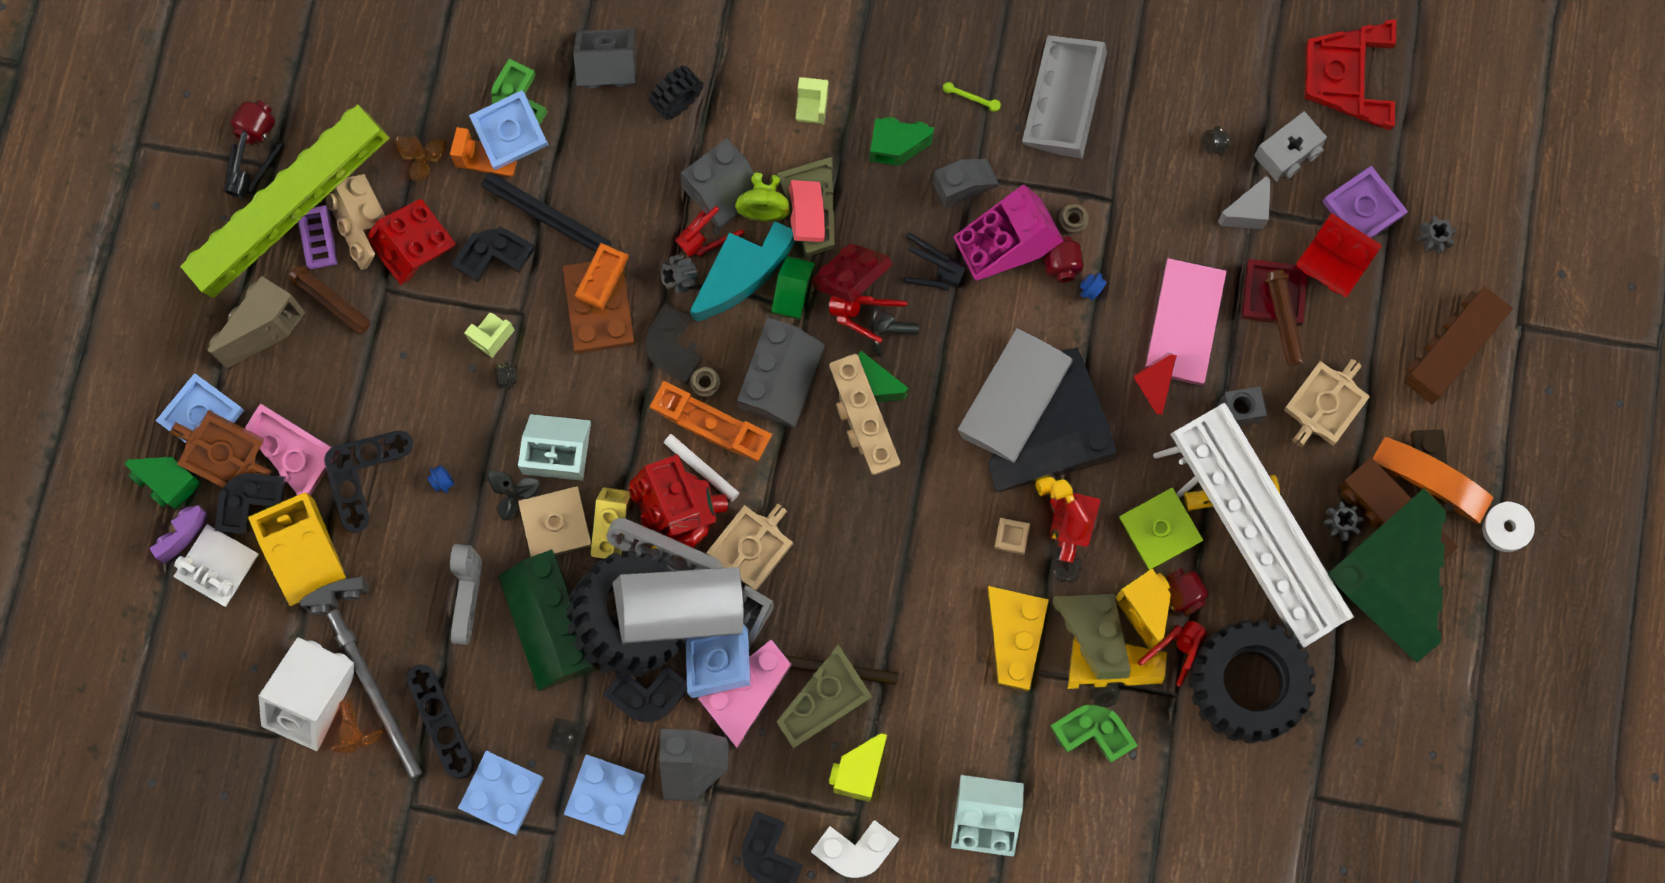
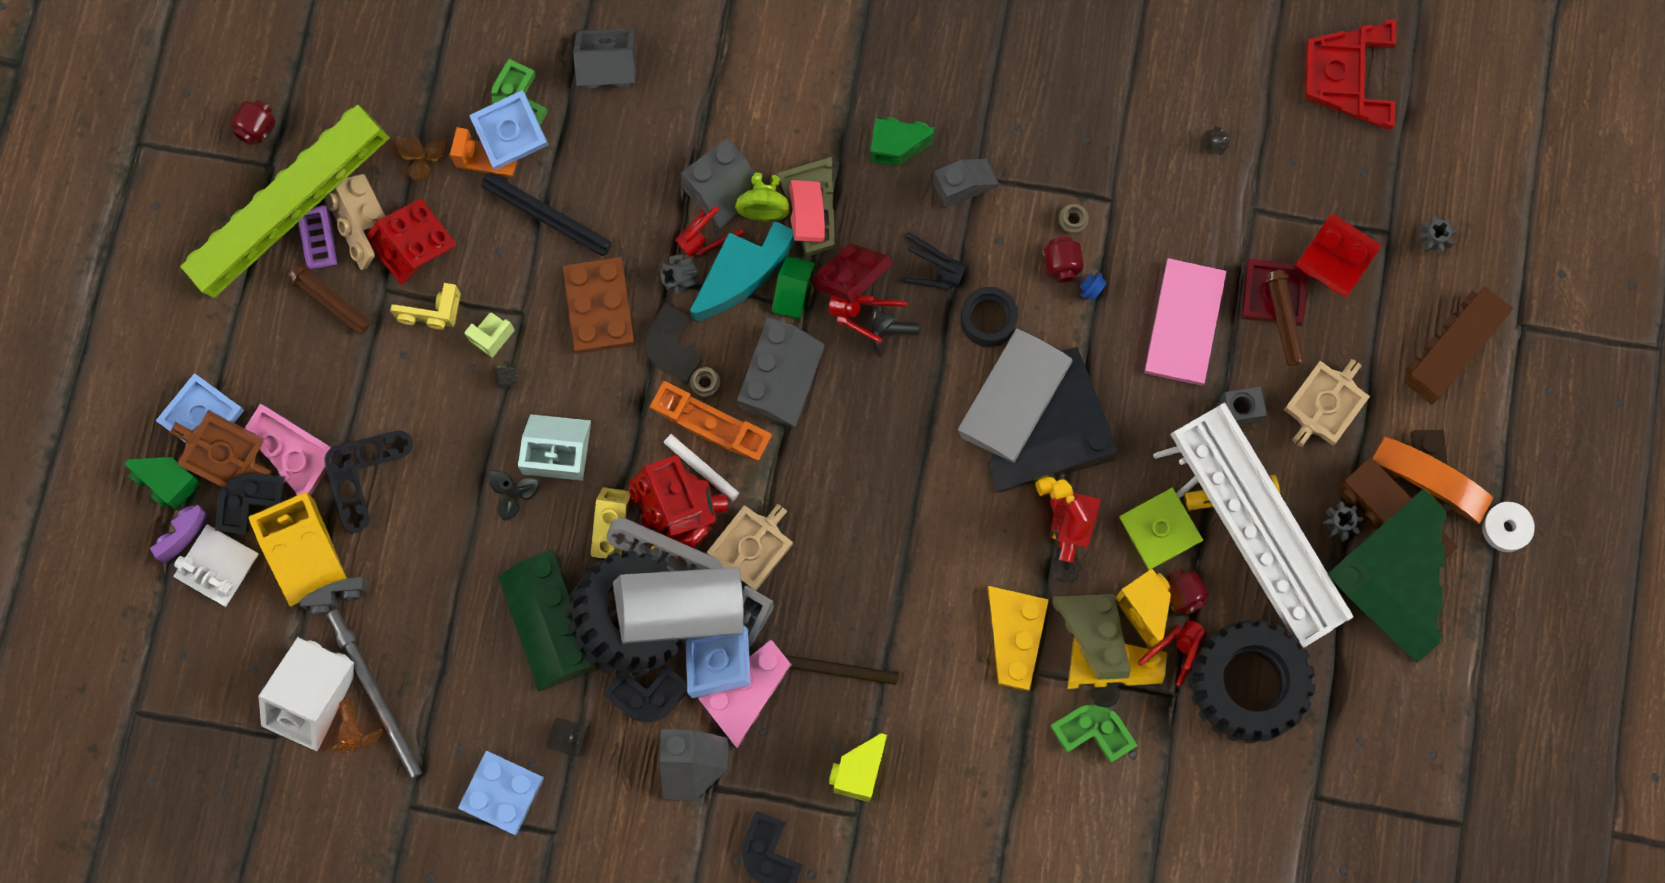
dark tan slope [207,276,305,369] -> none
black plant [223,131,283,199] -> none
black beam [407,664,474,779] -> none
blue plate [427,465,455,493] -> none
light grey beam [450,544,482,645] -> none
black plate [451,227,535,282] -> none
tan plate [518,486,592,557] -> none
light blue plate [564,754,646,836] -> none
orange plate [575,243,629,310] -> none
black tyre [648,65,704,120] -> none
olive wing [777,644,872,749] -> none
yellowish green panel [796,77,828,124] -> none
white plate [811,820,899,878] -> none
tan bracket [829,354,900,475] -> none
green slope [858,351,908,403] -> none
lime hinge [943,82,1001,113] -> none
light aqua slope [951,775,1024,857] -> none
dark pink slope [953,184,1064,281] -> none
tan tile [994,518,1030,555] -> none
light grey slope [1022,35,1107,159] -> none
red slope [1132,353,1177,415] -> none
light grey slope [1217,176,1270,230] -> none
light grey brick [1254,111,1328,182] -> none
medium lavender plate [1322,166,1408,238] -> none
none -> light yellow bracket [390,283,461,330]
none -> black tyre [960,287,1018,347]

